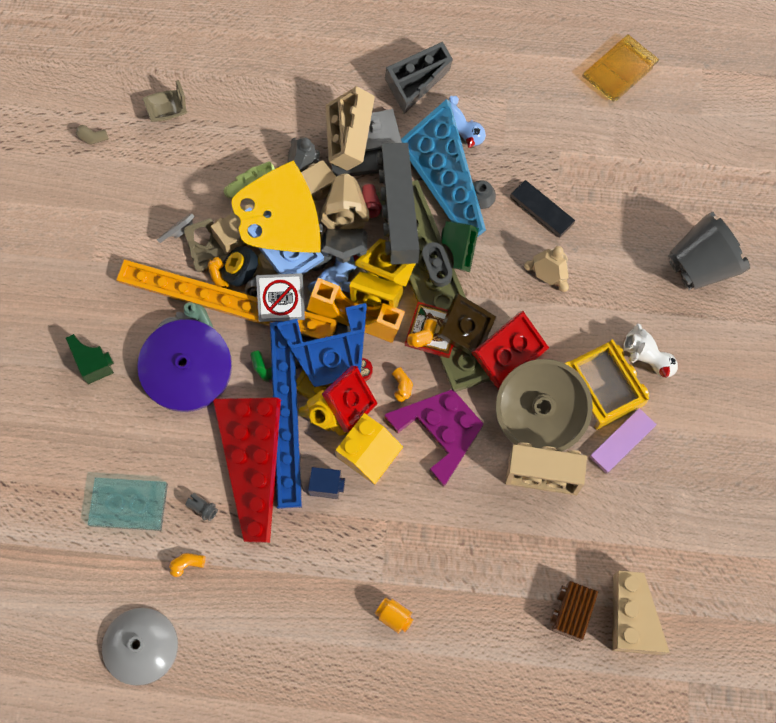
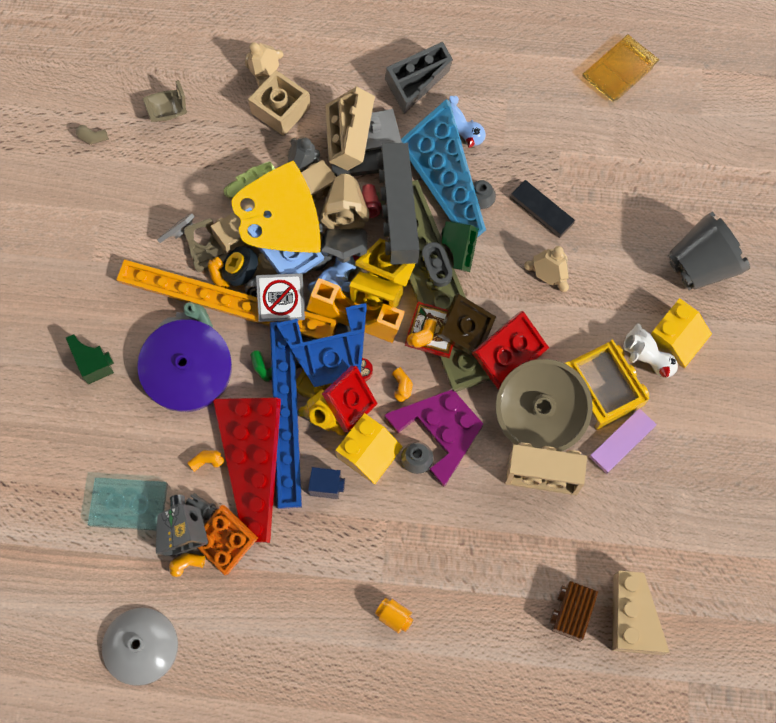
none -> dark grey torso [156,495,208,557]
none -> light orange arm [187,450,224,472]
none -> orange tile [198,505,258,575]
none -> tan rock [245,42,283,87]
none -> tan brick [248,70,311,136]
none -> dark grey cone [401,442,433,474]
none -> yellow slope [650,298,712,369]

